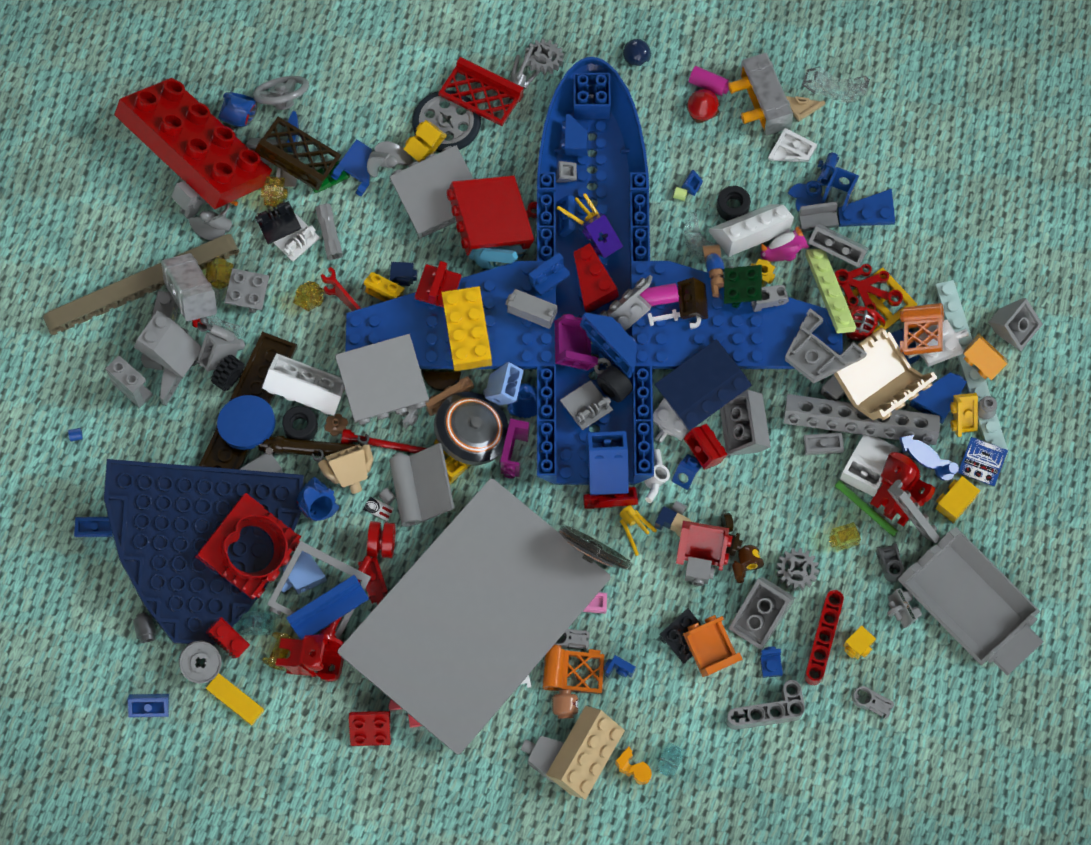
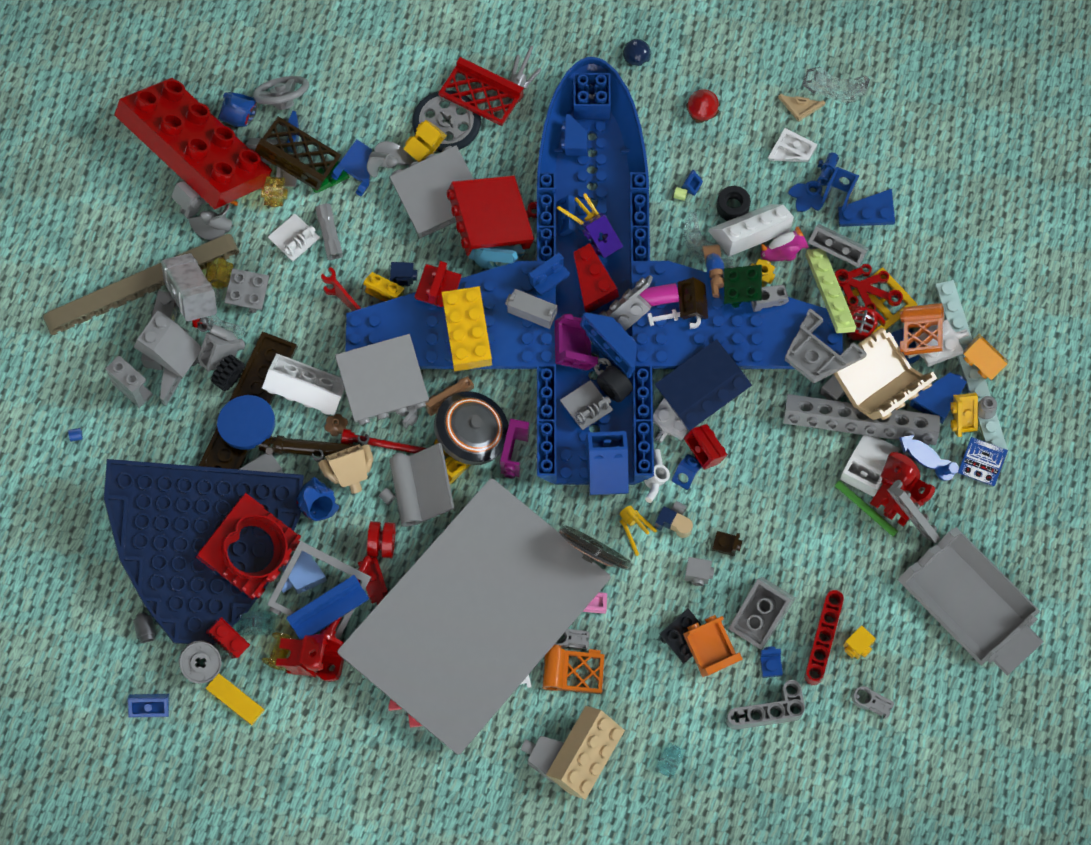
blue tile [74,517,113,537] -> none
black hinge [255,201,302,245] -> none
black tyre [282,406,318,440] -> none
clear yellow brick [293,281,325,312] -> none
red bracket [349,711,391,746] -> none
sticker [363,497,394,521] -> none
dark brown tile [423,371,461,391] -> none
light blue torso [483,362,524,406] -> none
blue hair [507,383,537,419] -> none
light grey gear [524,39,564,75] -> none
nougat head [552,690,579,718] -> none
light grey slope [556,161,577,183] -> none
red hinge [583,487,638,509] -> none
blue bracket [604,655,636,678] -> none
light orange leg [615,746,652,785] -> none
panel [676,520,732,571] -> none
dark pink brick [688,66,729,96] -> none
light grey slope [720,390,771,456] -> none
dark brown tile [721,513,734,532] -> none
flat silver piece [728,53,793,135] -> none
reddish brown piece [732,545,764,583] -> none
light grey gear [776,548,819,591] -> none
light grey panel [798,202,839,232] -> none
light grey plate [803,433,844,455] -> none
clear yellow brick [829,522,861,552] -> none
dark grey piece [876,543,904,582] -> none
light grey hips [887,588,922,628] -> none
yellow brick [936,476,981,524] -> none
light grey slope [988,298,1043,351] -> none

